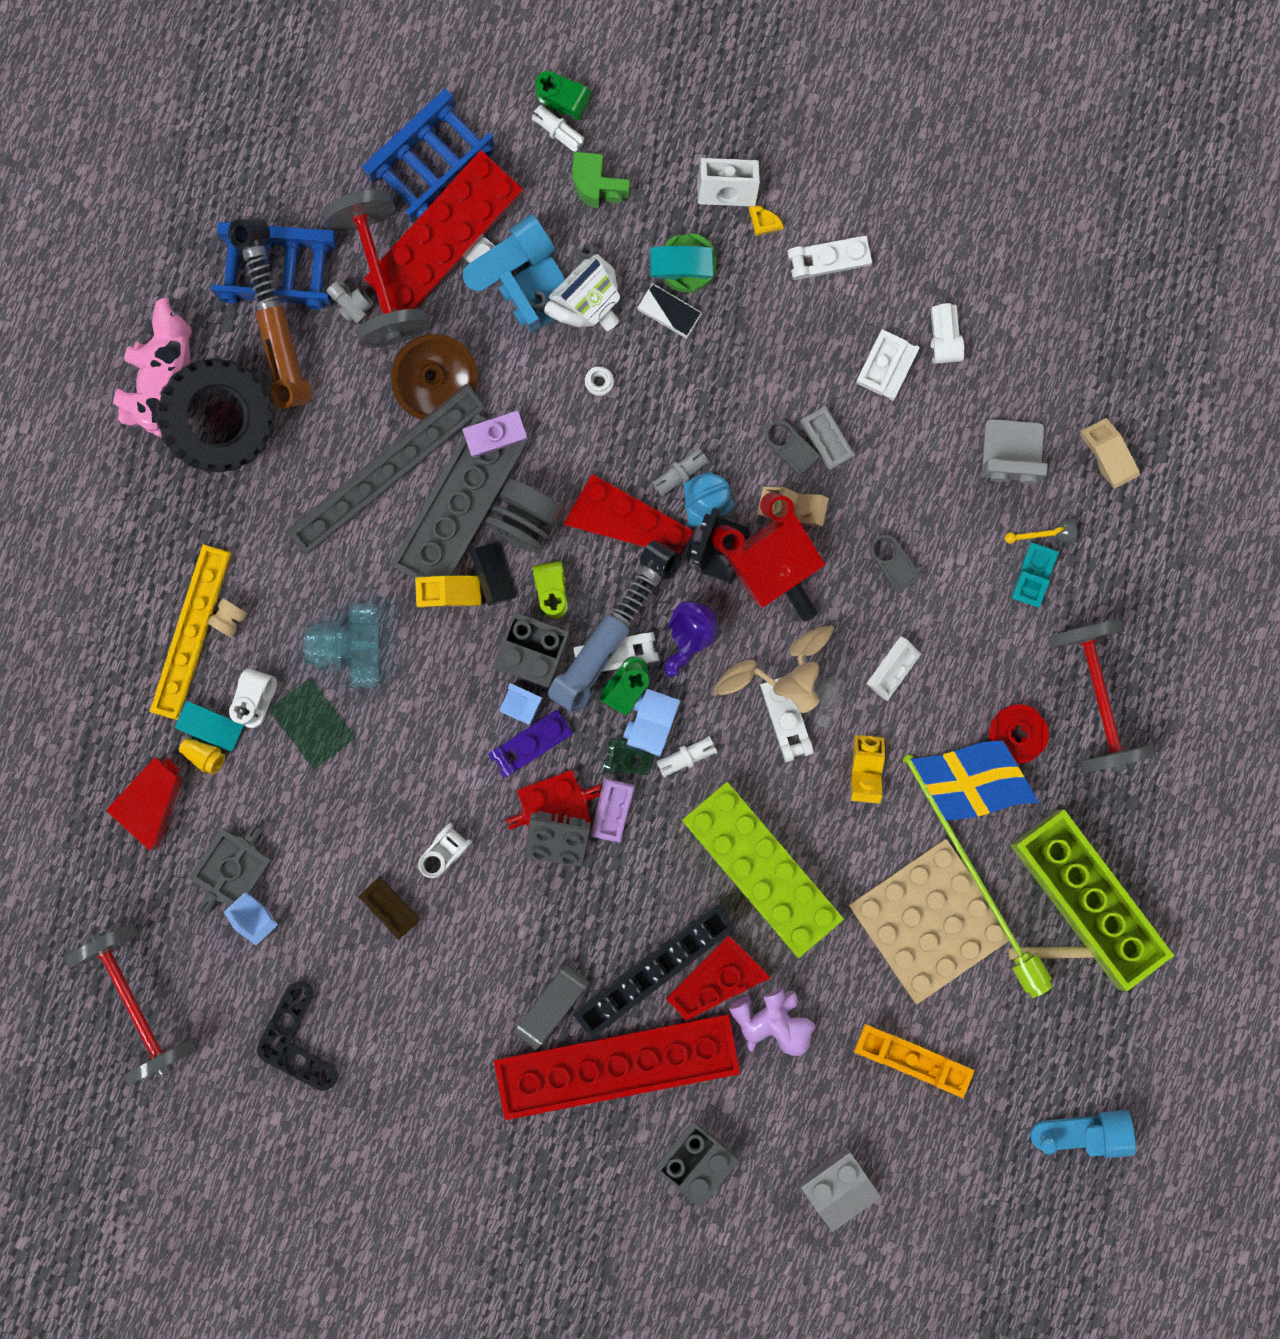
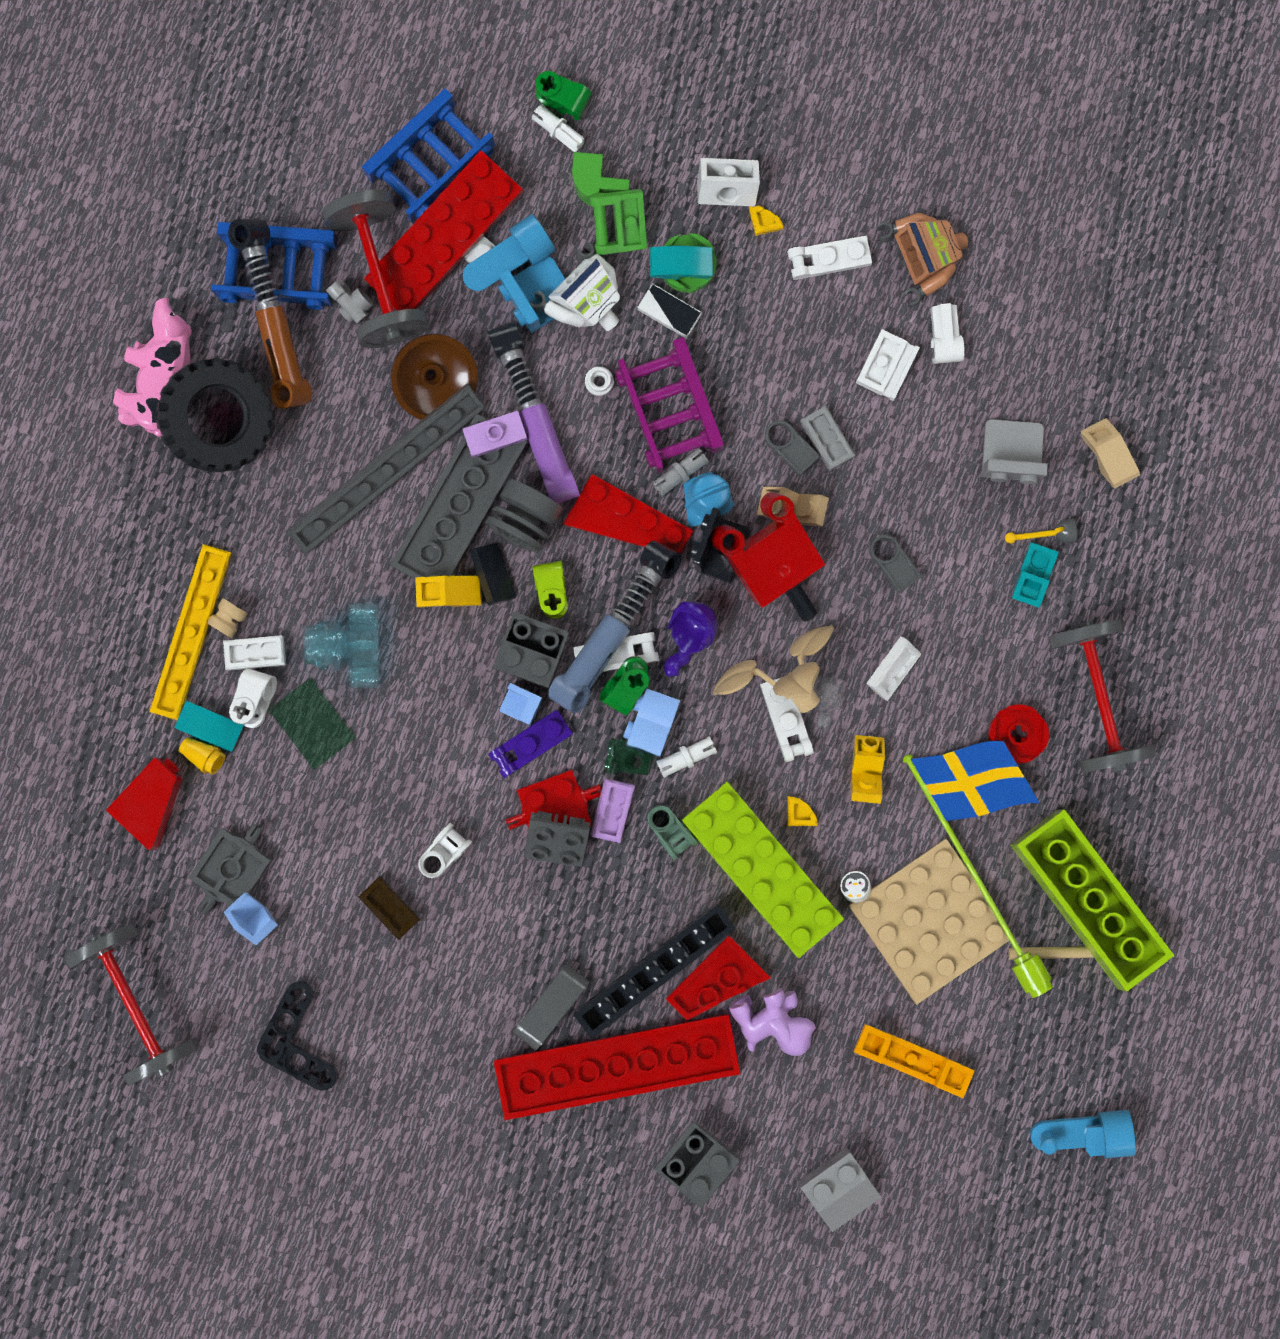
none -> white plate [223,635,286,671]
none -> piece [487,322,580,504]
none -> bright green plate [589,189,647,255]
none -> magenta fence [615,337,724,473]
none -> sand green piece [647,805,698,861]
none -> yellow tile [787,796,818,826]
none -> white tile [840,871,872,903]
none -> nougat torso [877,213,968,307]

